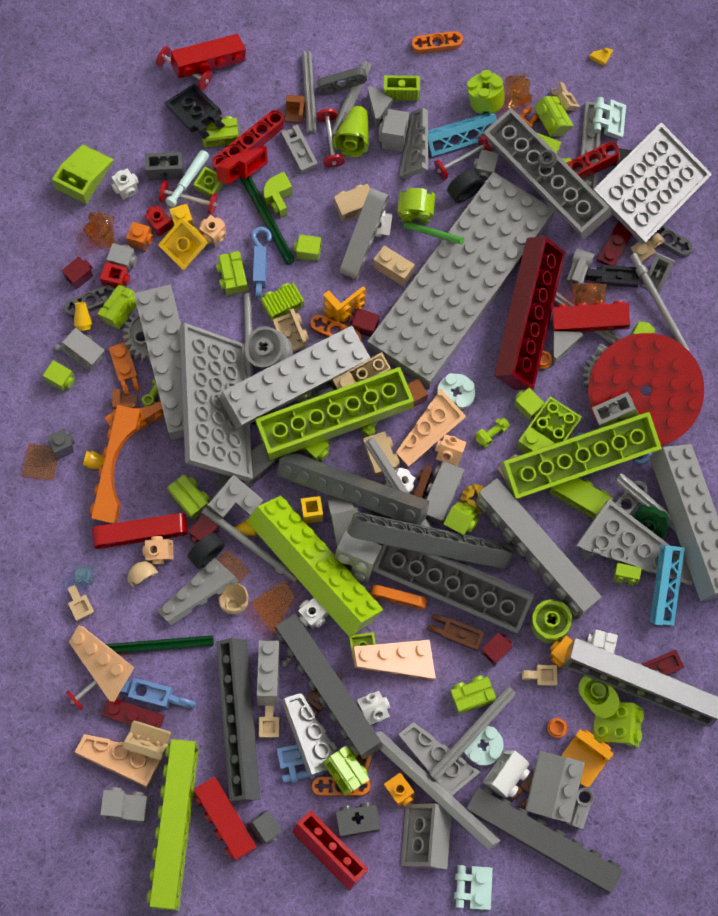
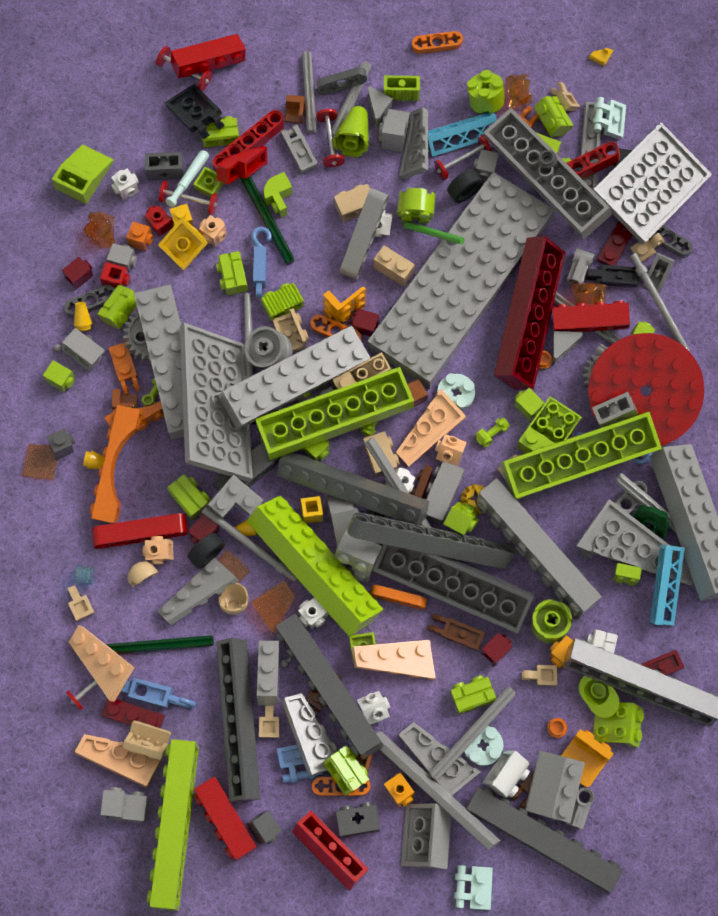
lime brick [294,234,322,261] -> none
lime brick [549,478,613,519] -> none

